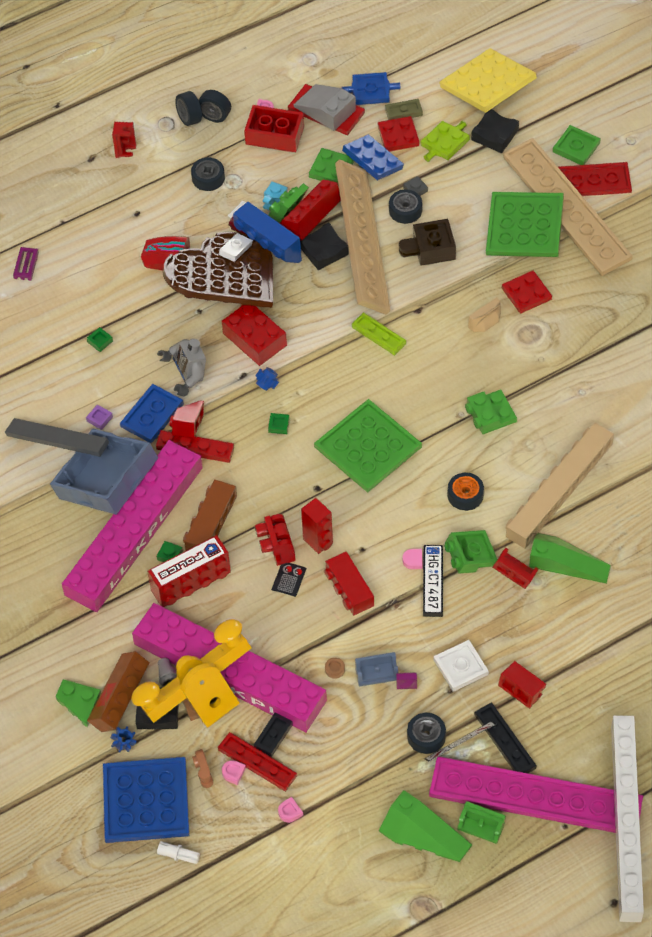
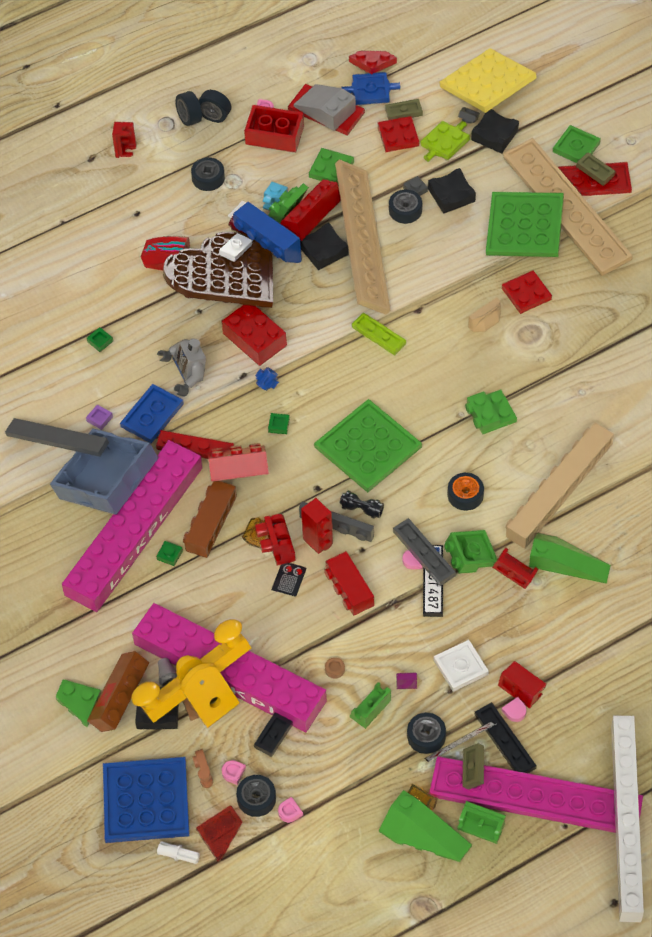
magenta tile [13,247,39,281] -> none
blue gear [110,726,136,753] -> none
red brick [147,535,231,607] -> none
red slope [170,400,204,438] -> none
red tile [218,732,297,792] -> none
blue plate [342,134,404,181] -> none
sand blue hinge [355,652,398,687] -> none
dark brown brick [399,219,456,266] -> none
none -> clear red wing [196,805,243,863]
none -> brick [207,443,269,481]
none -> wheel [236,775,276,817]
none -> clear yellow piece [242,517,266,548]
none -> dark grey plate [299,501,374,542]
none -> black piece [340,490,384,519]
none -> red plate [349,50,397,74]
none -> bright green hinge [350,682,391,729]
none -> dark grey plate [393,518,456,586]
none -> clear yellow piece [407,784,438,810]
none -> black brick [428,168,476,214]
none -> dark grey plate [458,107,480,123]
none -> olive plate [463,743,484,790]
none -> bright pink tile [501,697,526,722]
none -> olive plate [576,152,615,186]

